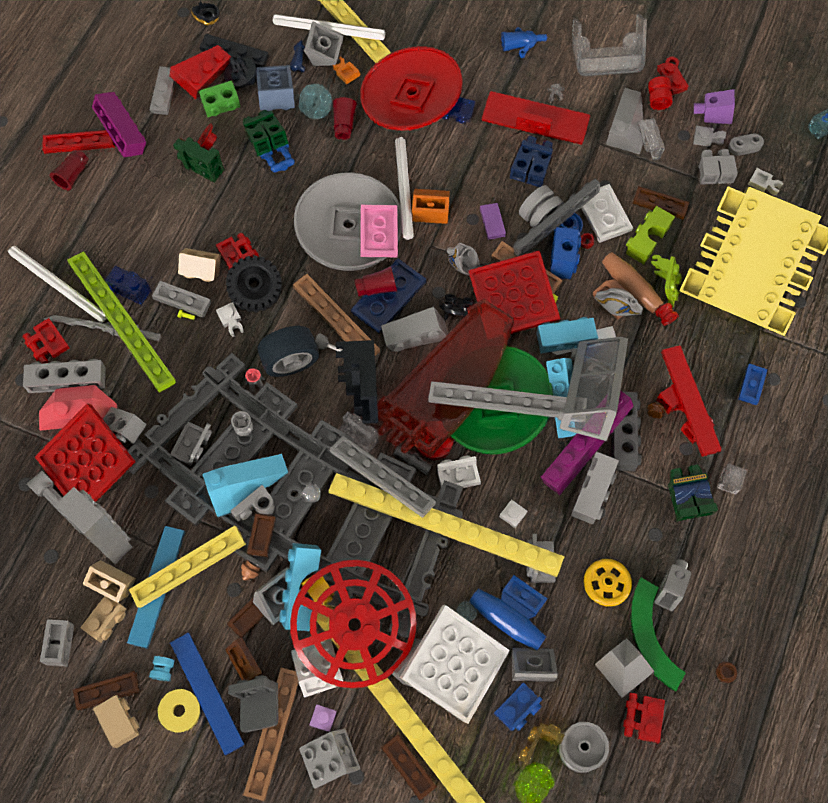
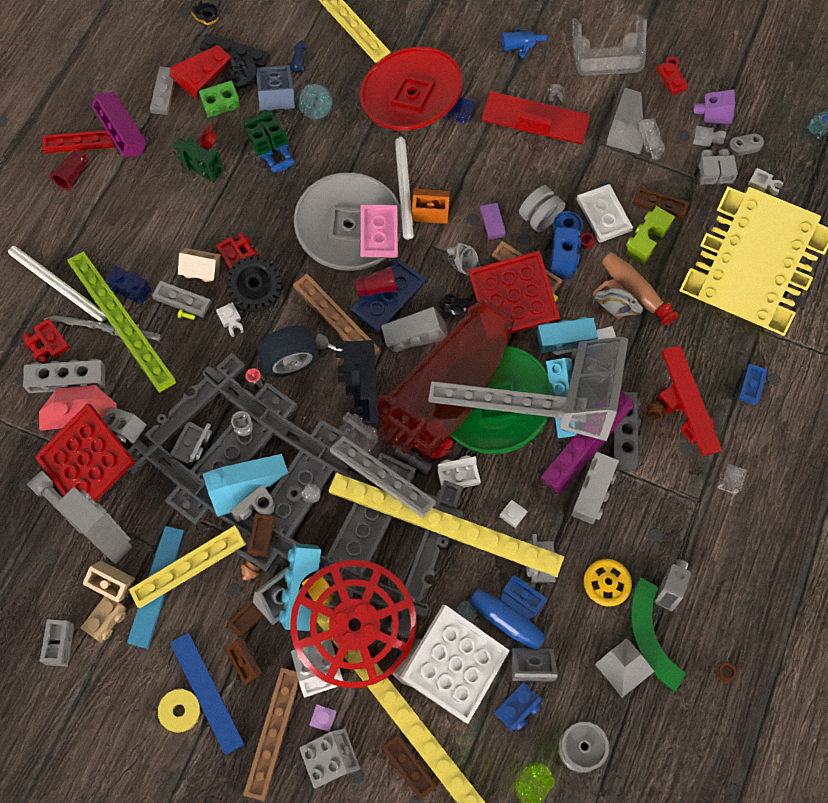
reddish brown tile [73,671,140,711] -> none
tan brick [93,695,140,748] -> none
medium azure wheel [149,656,175,682] -> none
dark grey bracket [228,676,278,733] -> none
white axle [273,14,385,40] -> none
light grey slope [304,21,343,66] -> none
dark red plant [332,97,357,140] -> none
orange plate [333,57,360,84] -> none
dark blue hips [510,136,553,187] -> none
dark grey plate [514,179,600,257] -> none
clear yellow bracket [518,723,565,768] -> none
red plate [623,693,665,743] -> none
red wheel [648,76,673,110] -> none
lime plate [651,255,682,307] -> none
dark green hips [668,464,718,521] -> none

